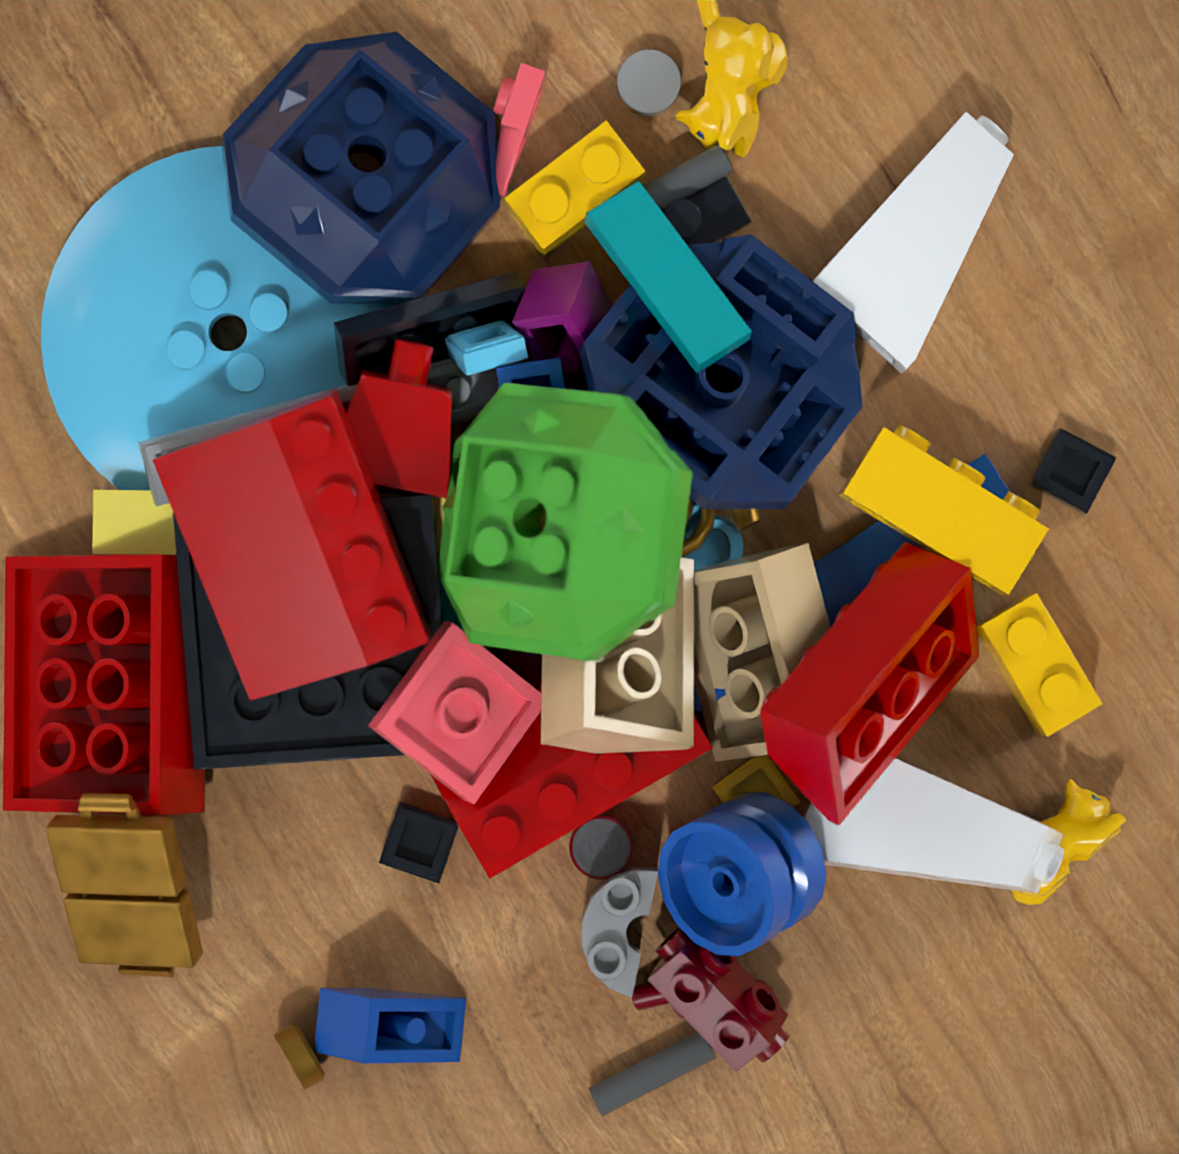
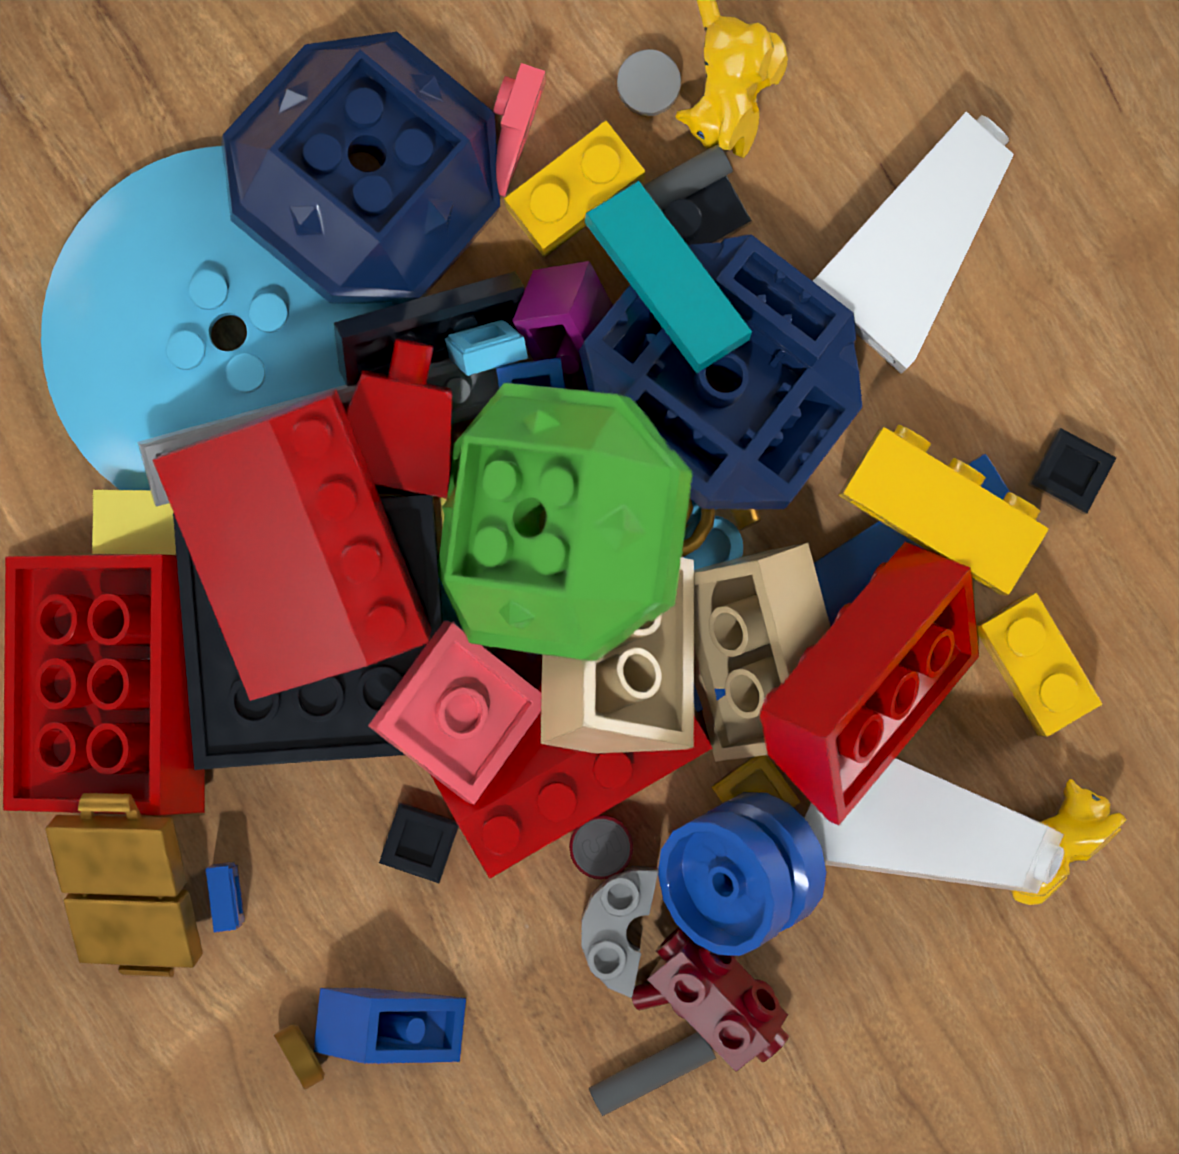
none -> blue tile [206,862,245,933]

